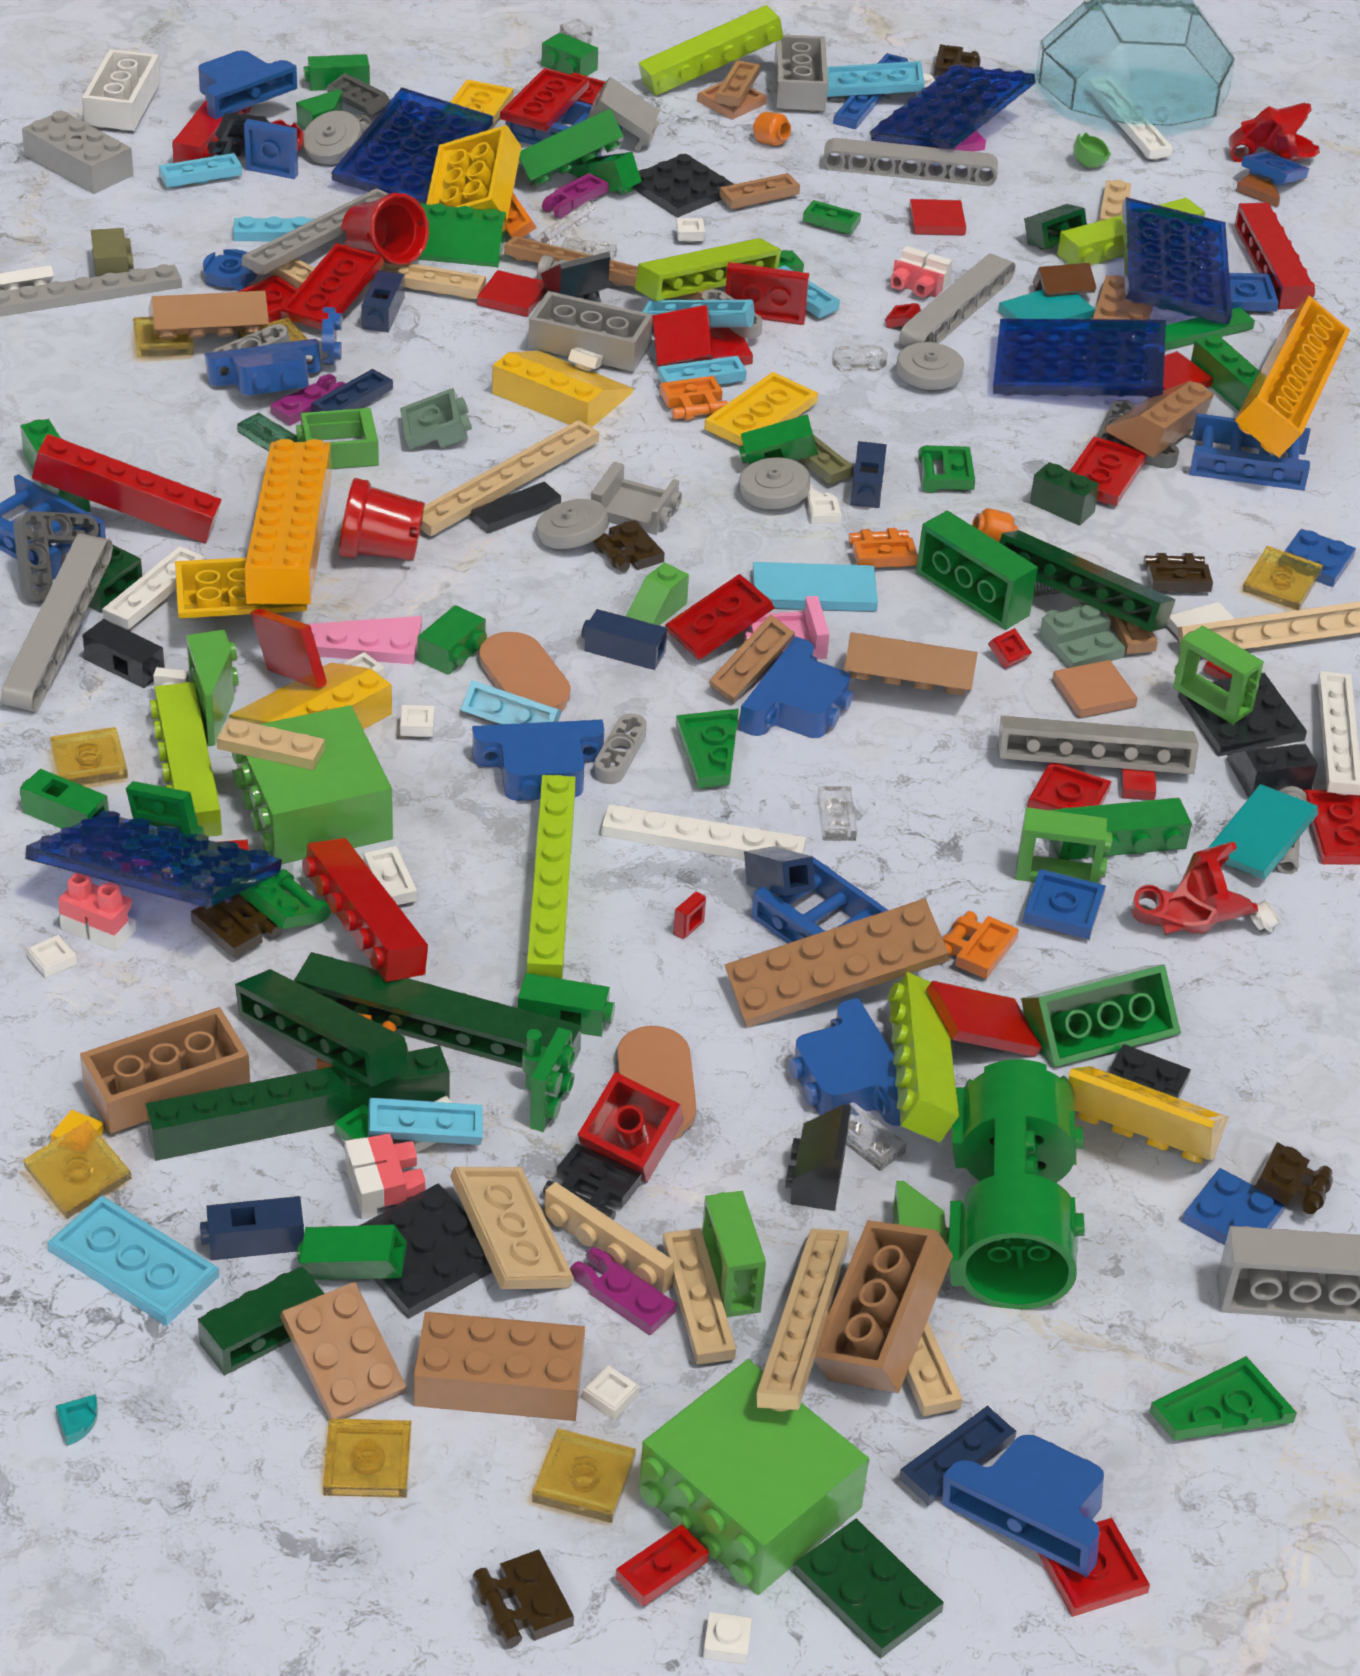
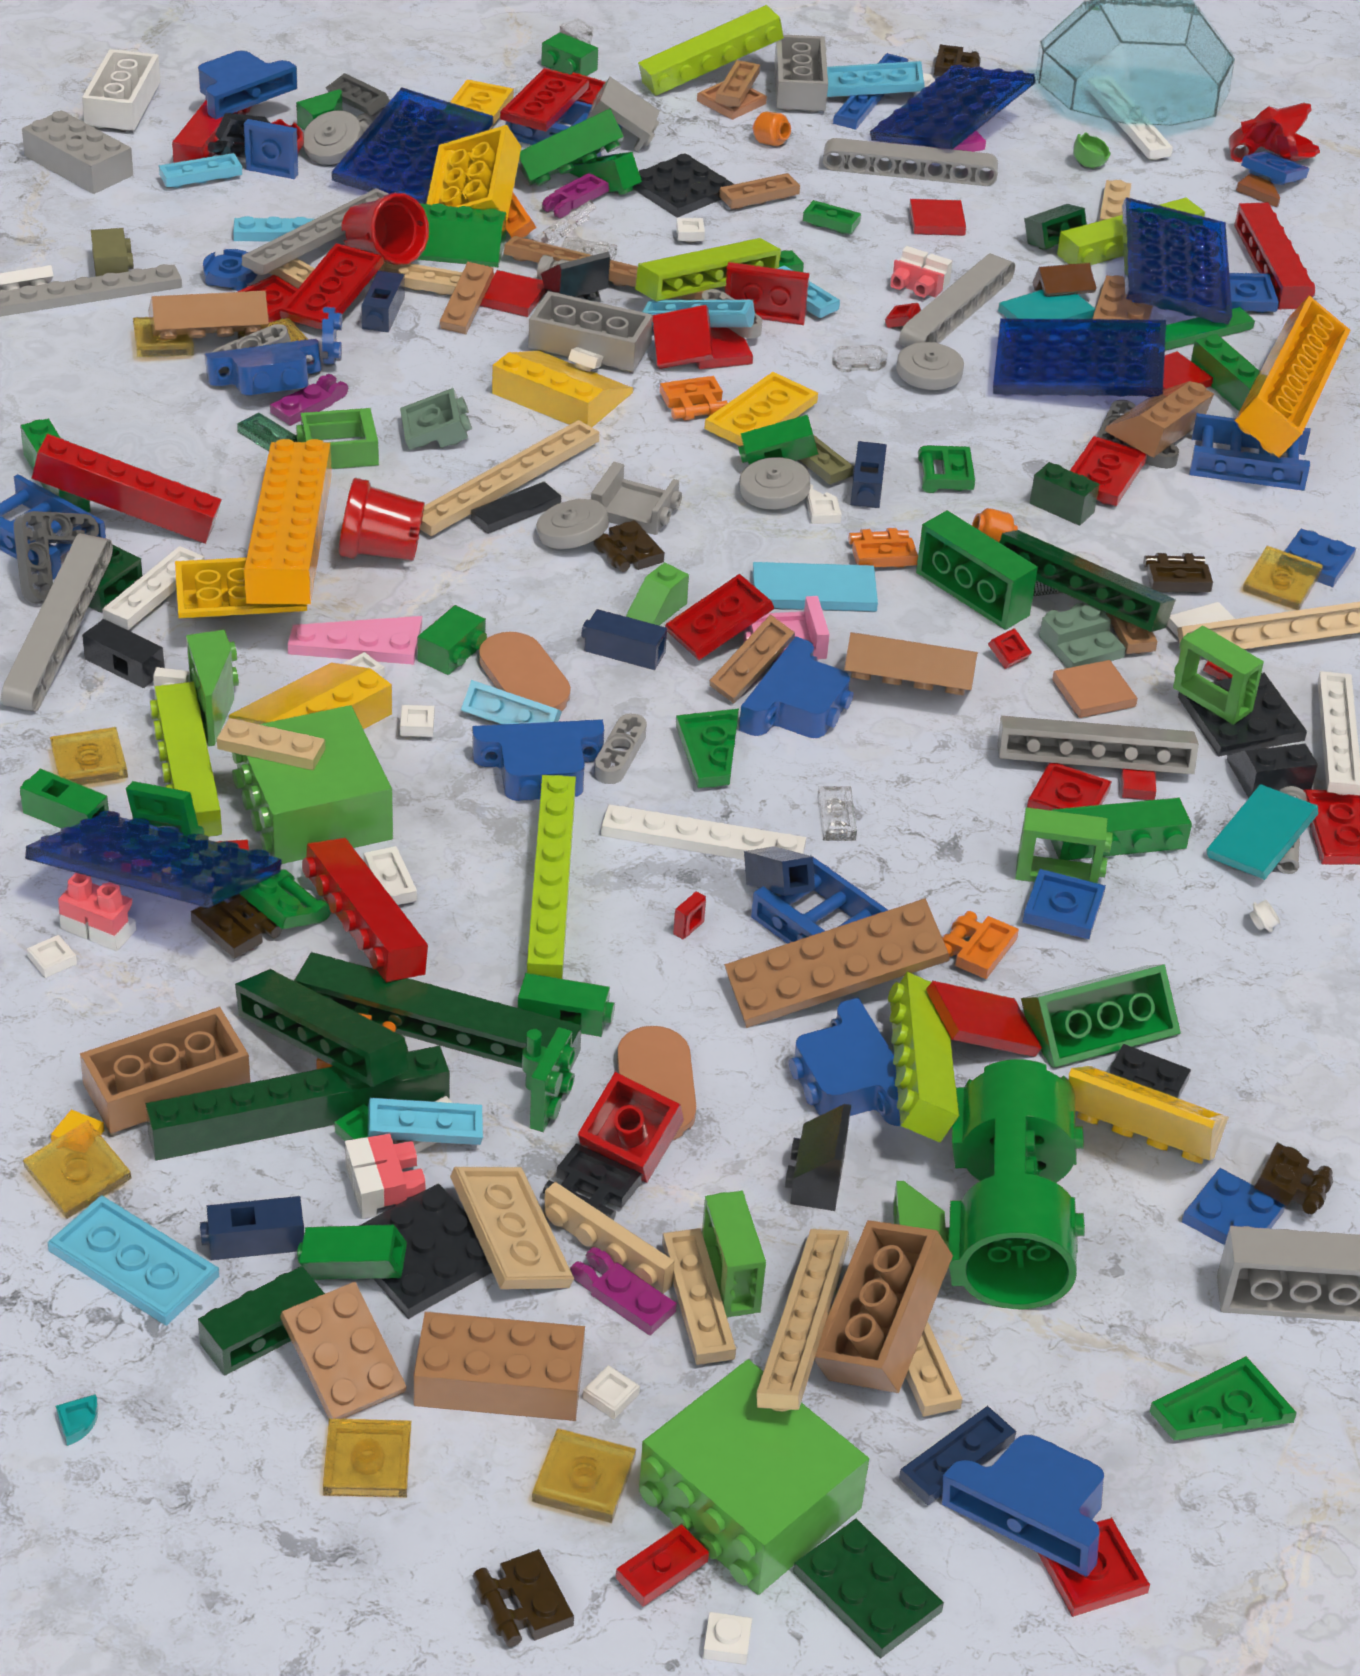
red tile [250,608,327,689] -> none
green brick [303,54,370,91] -> none
dark blue plate [311,369,393,412] -> none
medium azure plate [657,356,747,384] -> none
clear plate [846,1102,907,1171] -> none
red piece [1131,842,1259,935] -> none
none -> medium nougat plate [440,262,494,334]

